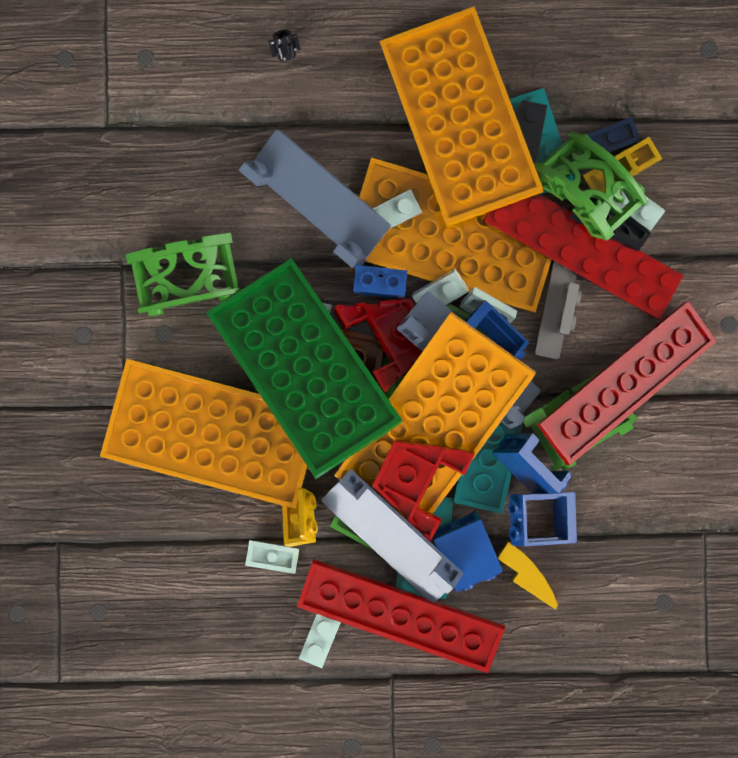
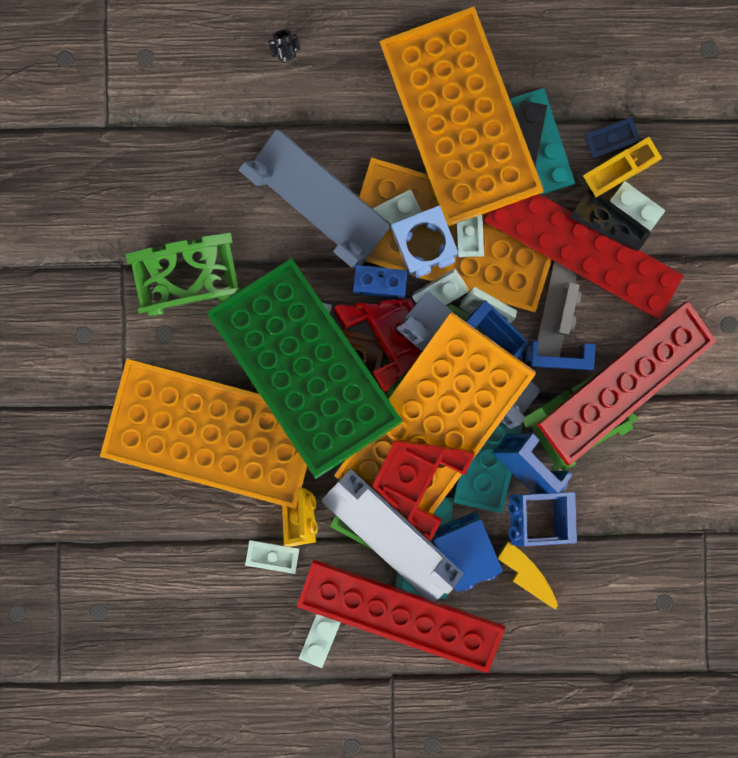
bright green fence [534,131,648,241] -> none
none -> light blue brick [391,205,459,278]
none -> light aqua plate [457,215,484,258]
none -> blue panel [524,340,595,371]

